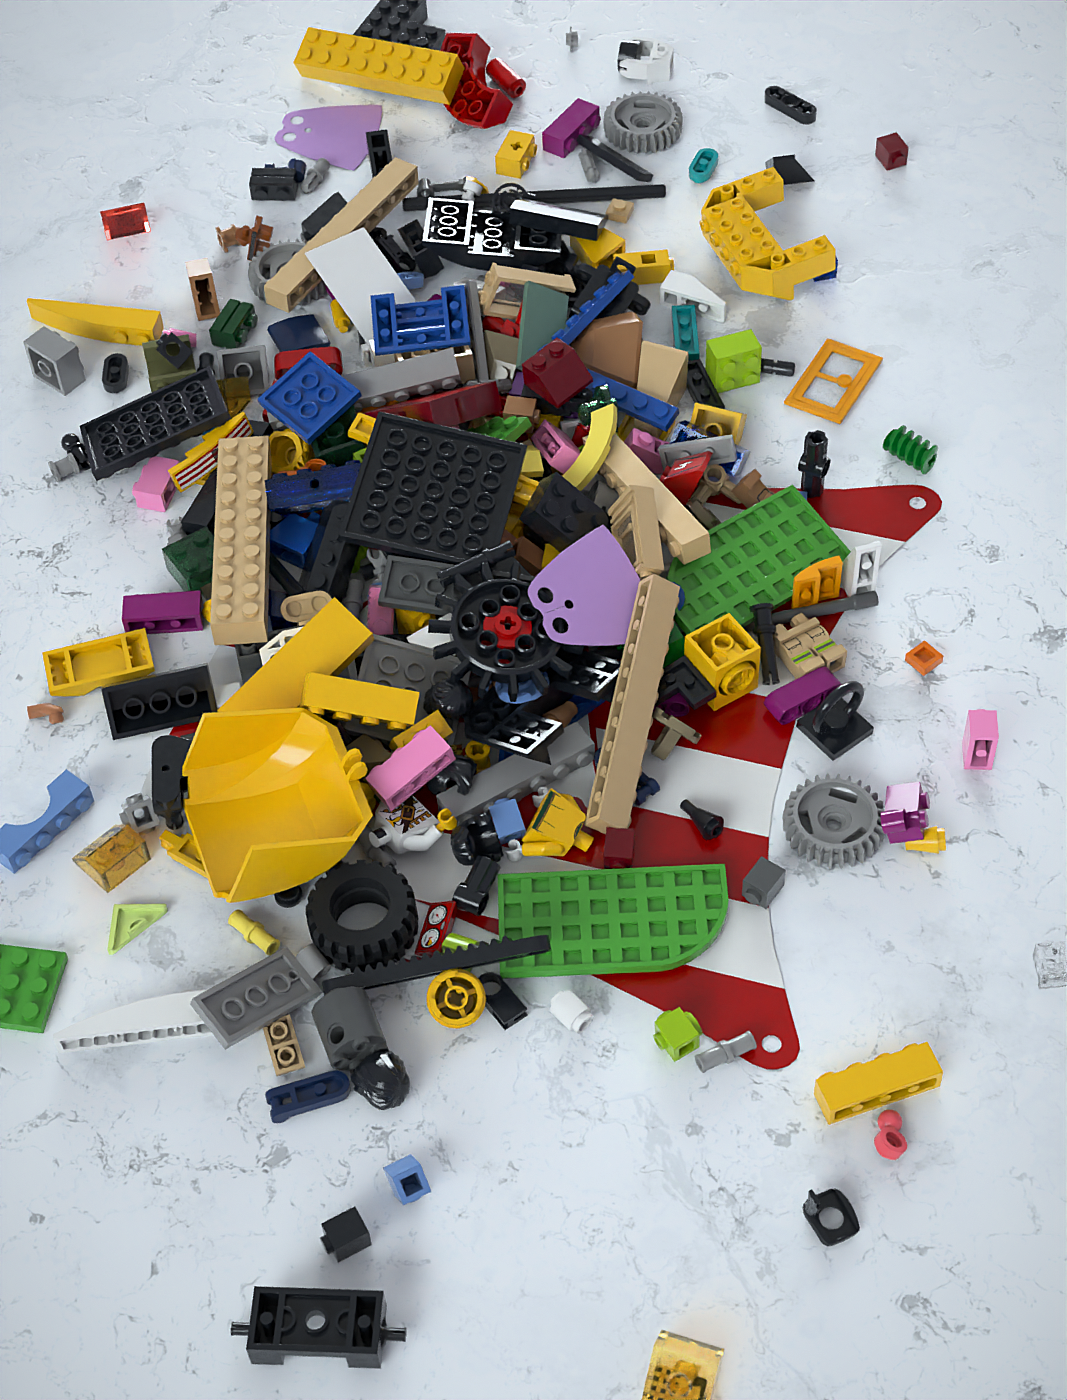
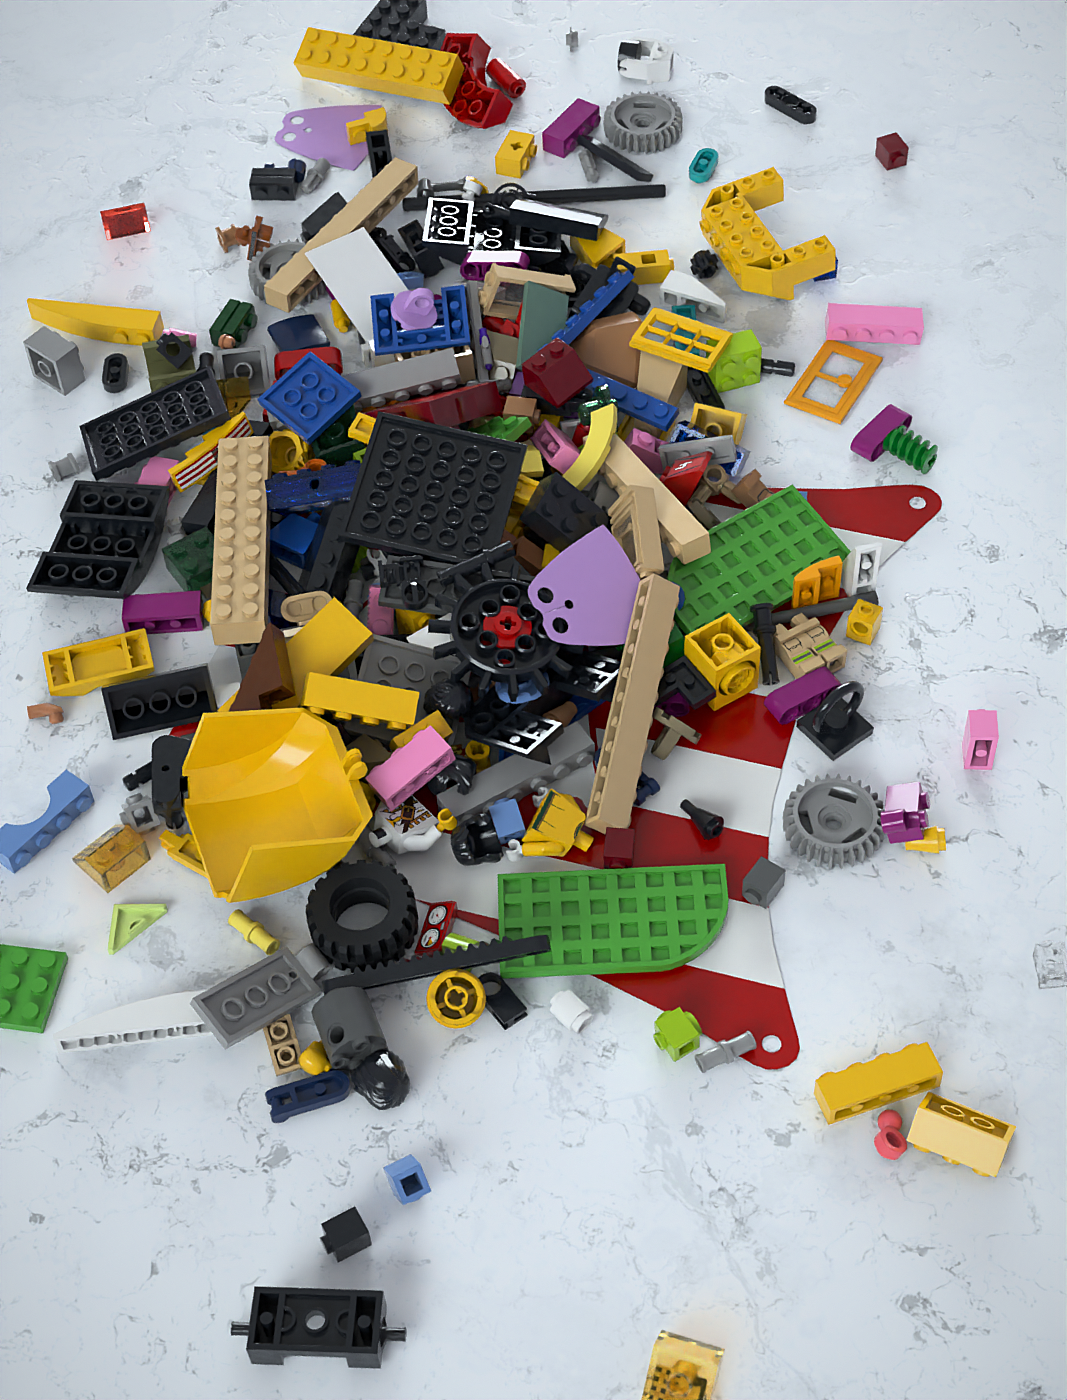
black pin [61,433,91,471] -> none
medium nougat slope [185,258,220,321] -> none
black plate [274,885,303,908] -> none
black piece [452,856,501,916] -> none
tan plate [605,198,634,224] -> none
black slope [765,154,814,185] -> none
black piece [798,430,831,499] -> none
black piece [802,1188,860,1246] -> none
orange plate [905,640,944,676] -> none
none -> black slope [26,480,170,599]
none -> black axle [122,761,152,791]
none -> nougat arm [218,334,235,350]
none -> reddish brown slope [229,622,296,712]
none -> yellow piece [299,1040,332,1076]
none -> yellow brick [346,107,388,145]
none -> black piece [378,556,429,611]
none -> lavender tile [390,288,437,331]
none -> magenta beam [460,251,530,281]
none -> light grey piece [479,328,493,370]
none -> black arm [482,203,510,221]
none -> yellow piece [629,307,733,373]
none -> black gear [690,250,719,279]
none -> bright pink brick [825,303,924,345]
none -> yellow brick [846,599,883,646]
none -> magenta beam [850,404,912,462]
none -> yellow slope [906,1092,1016,1177]

